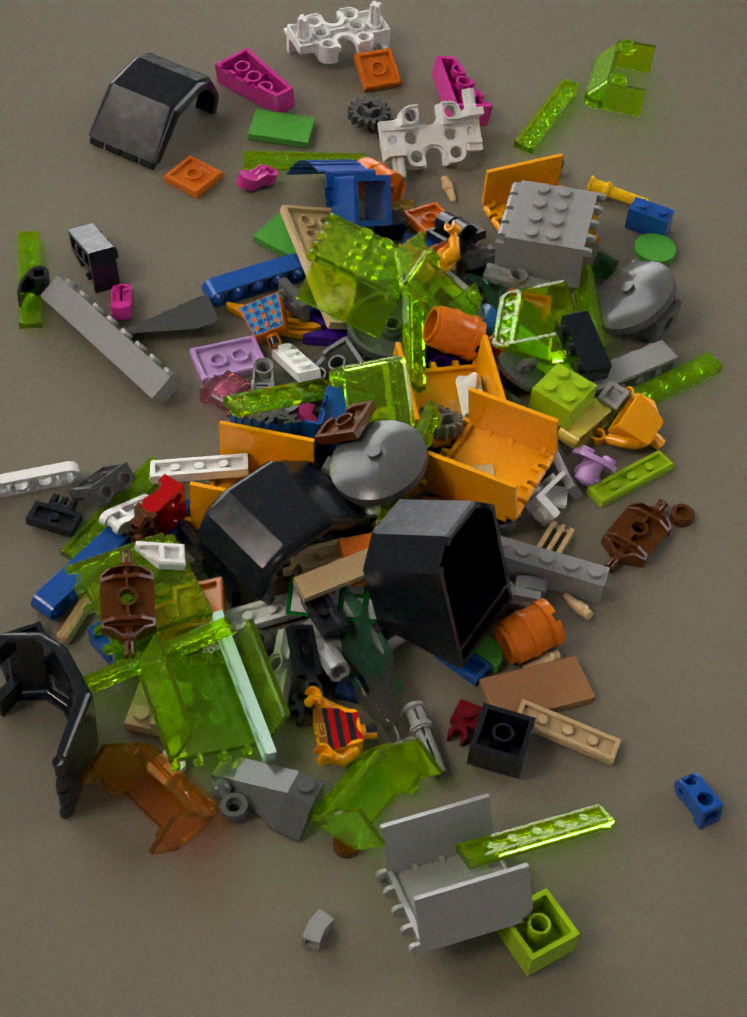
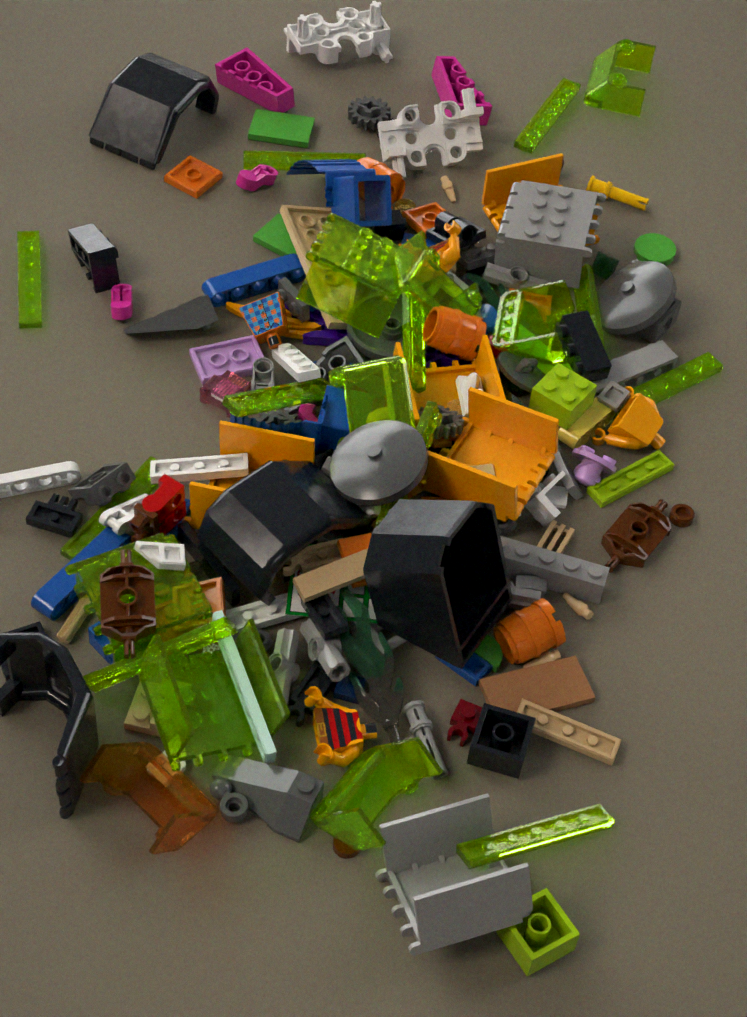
black panel [17,266,50,308] -> none
light grey brick [40,275,181,406] -> none
black plate [285,624,323,696] -> none
light grey piece [302,909,334,951] -> none
reddish brown plate [314,400,377,445] -> none
orange tile [353,48,402,92] -> none
blue brick [624,197,675,236] -> none
blue leg [674,773,724,829] -> none

